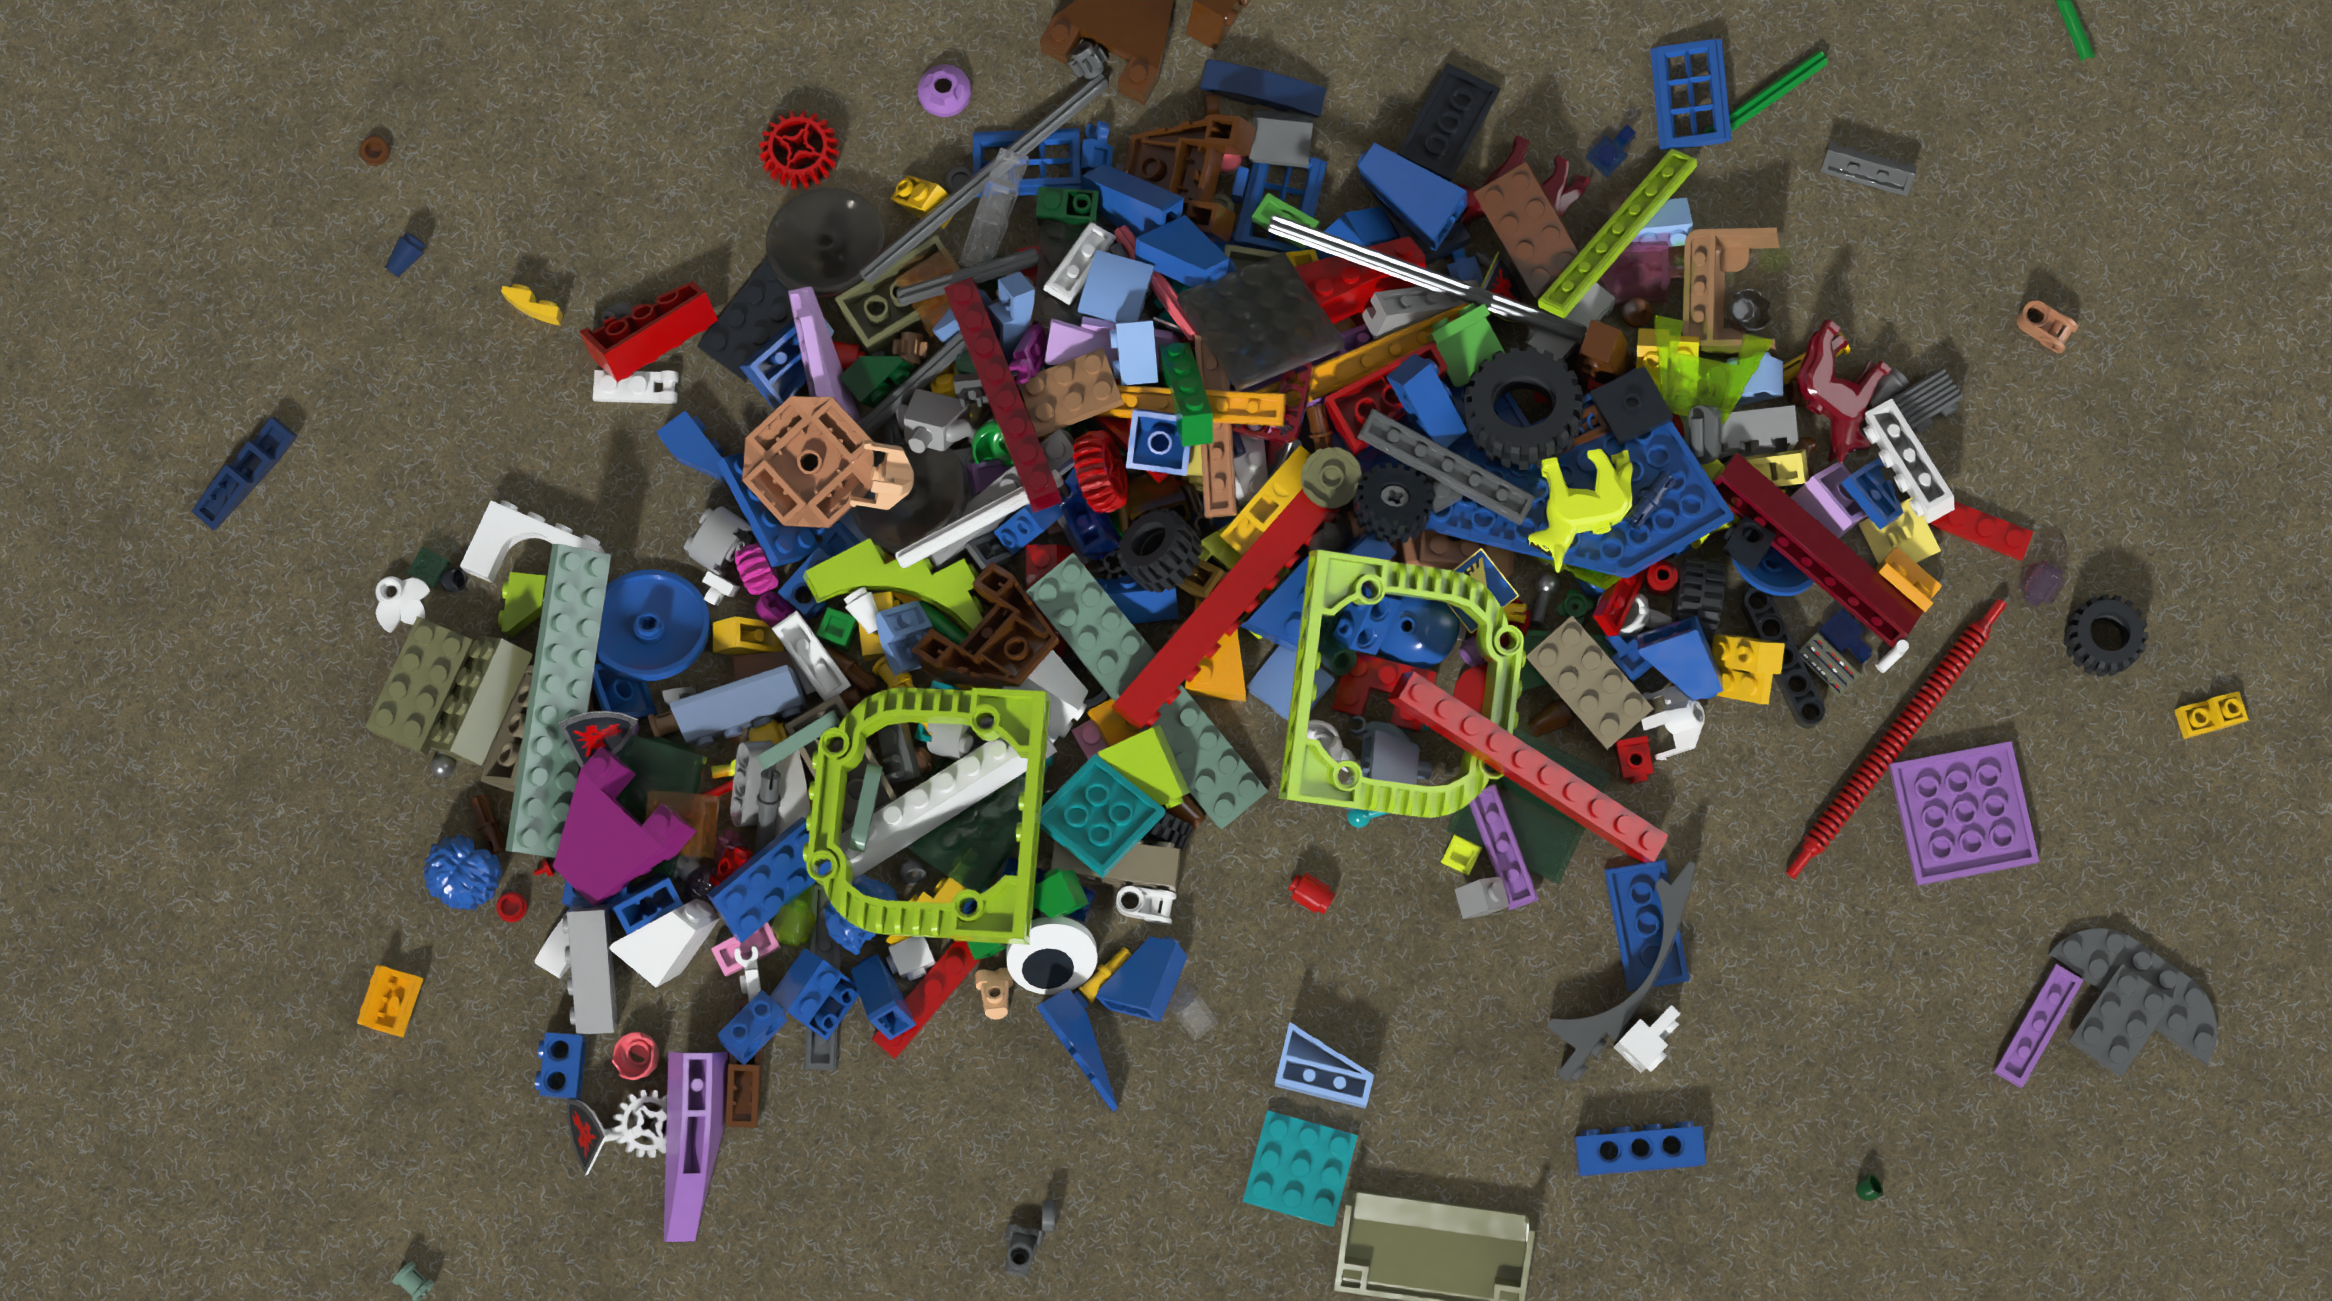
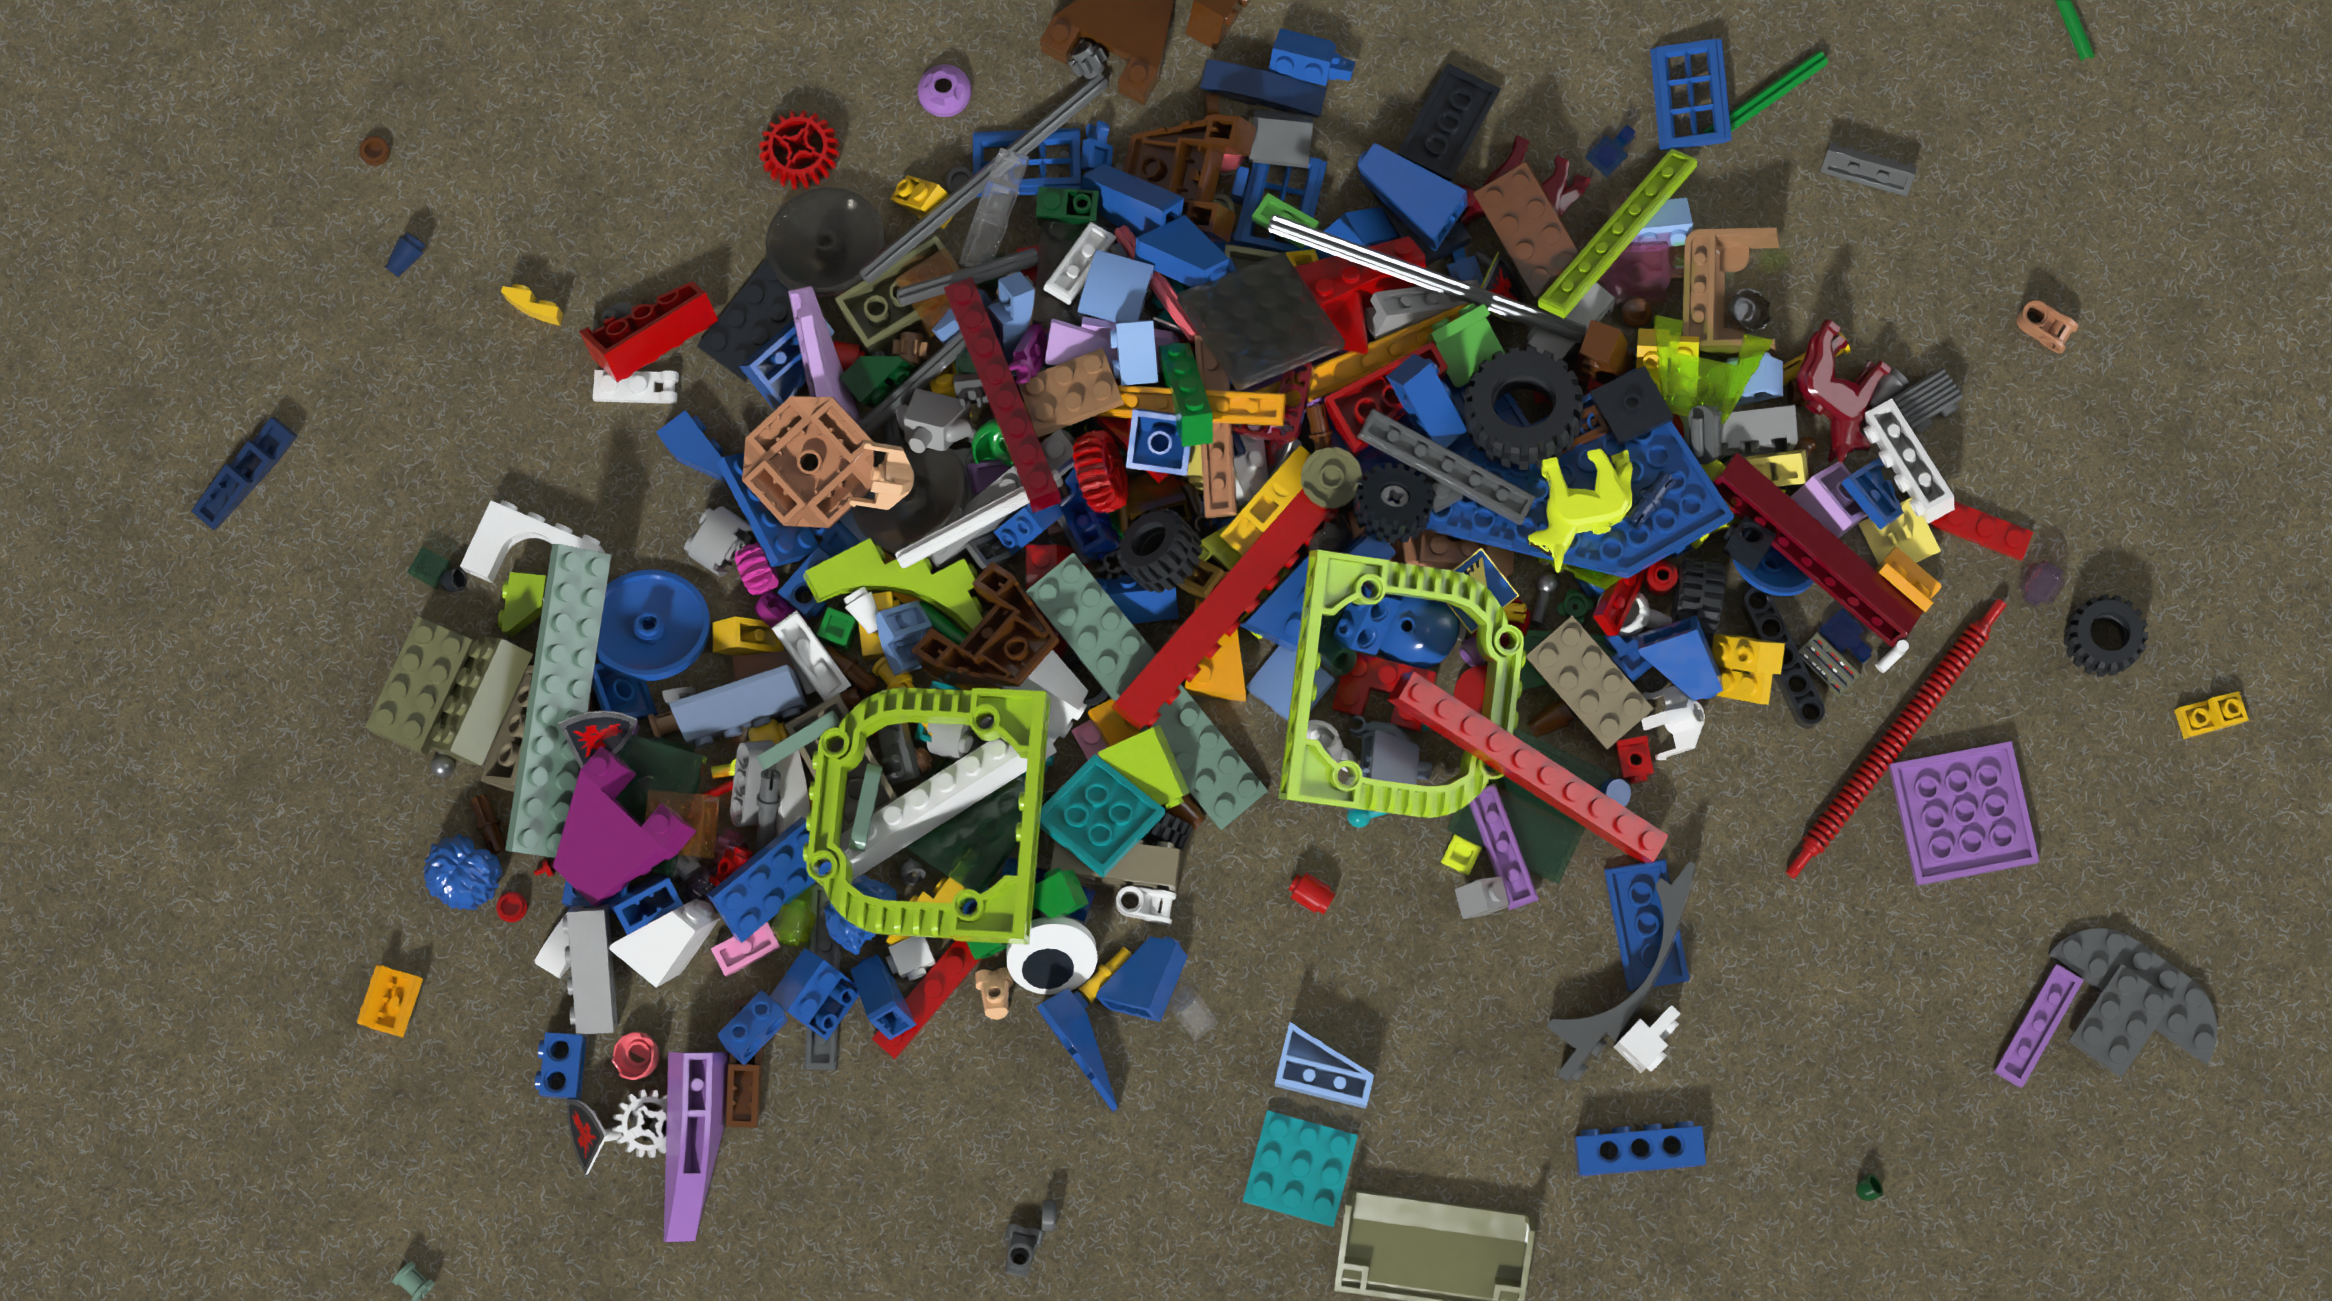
white plate [376,576,430,633] -> none
white tile [702,571,740,606] -> none
white plate [734,945,761,1002] -> none
none -> blue hinge [1269,28,1355,86]
none -> red piece [1314,292,1369,355]
none -> tile [1600,778,1631,807]

